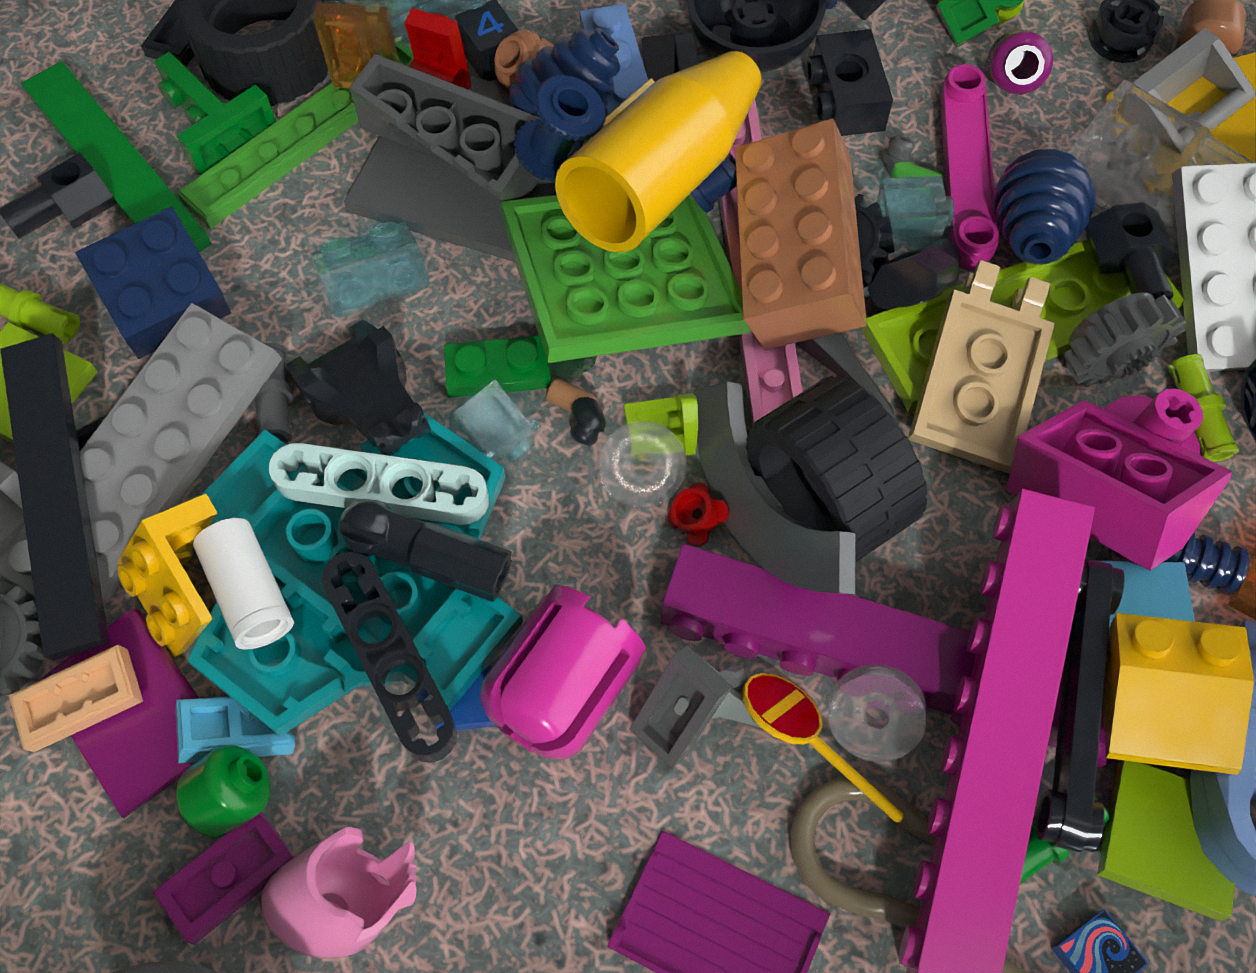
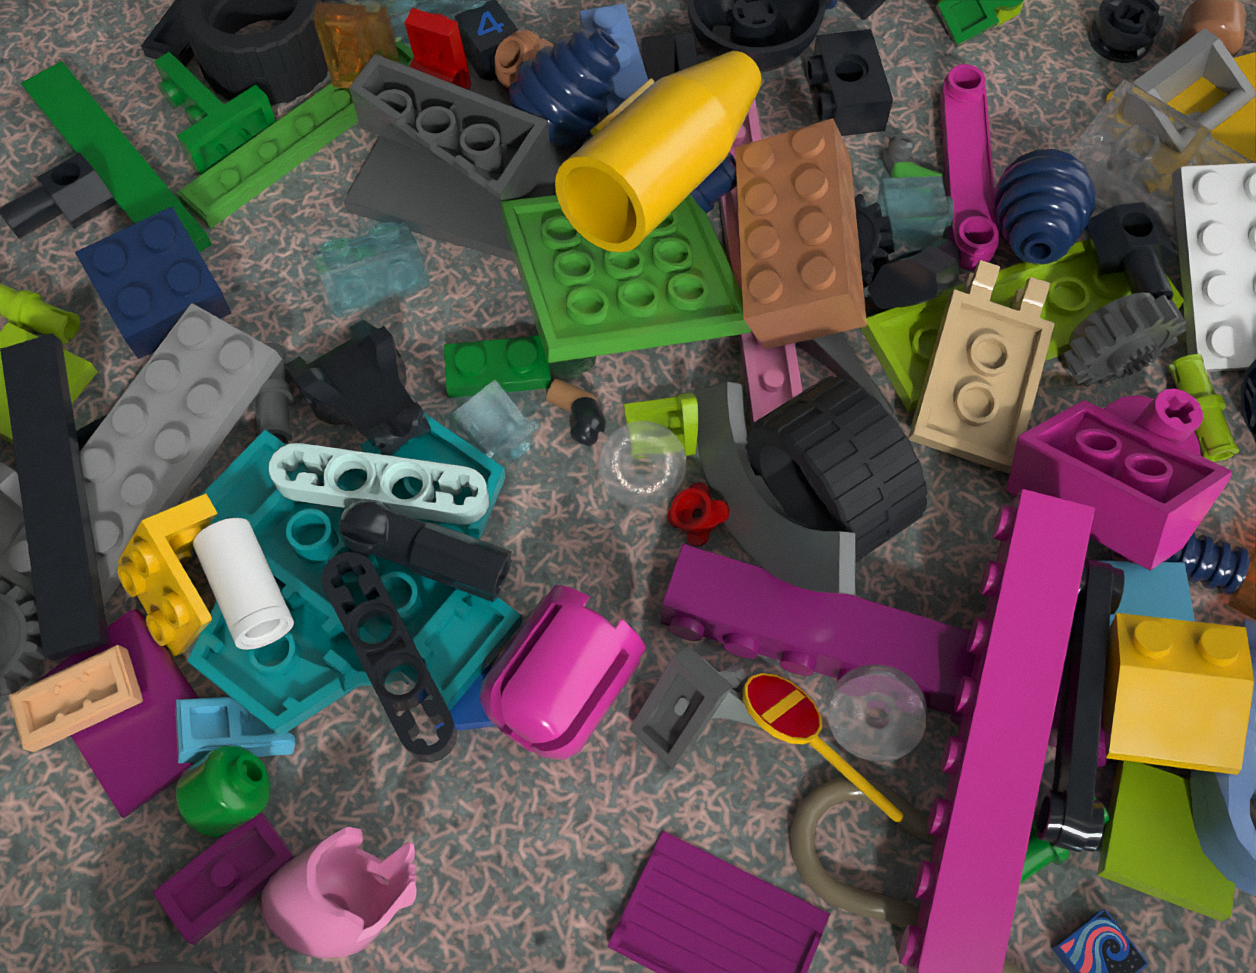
dark blue hose [514,75,606,182] -> none
magenta head [987,29,1054,95] -> none

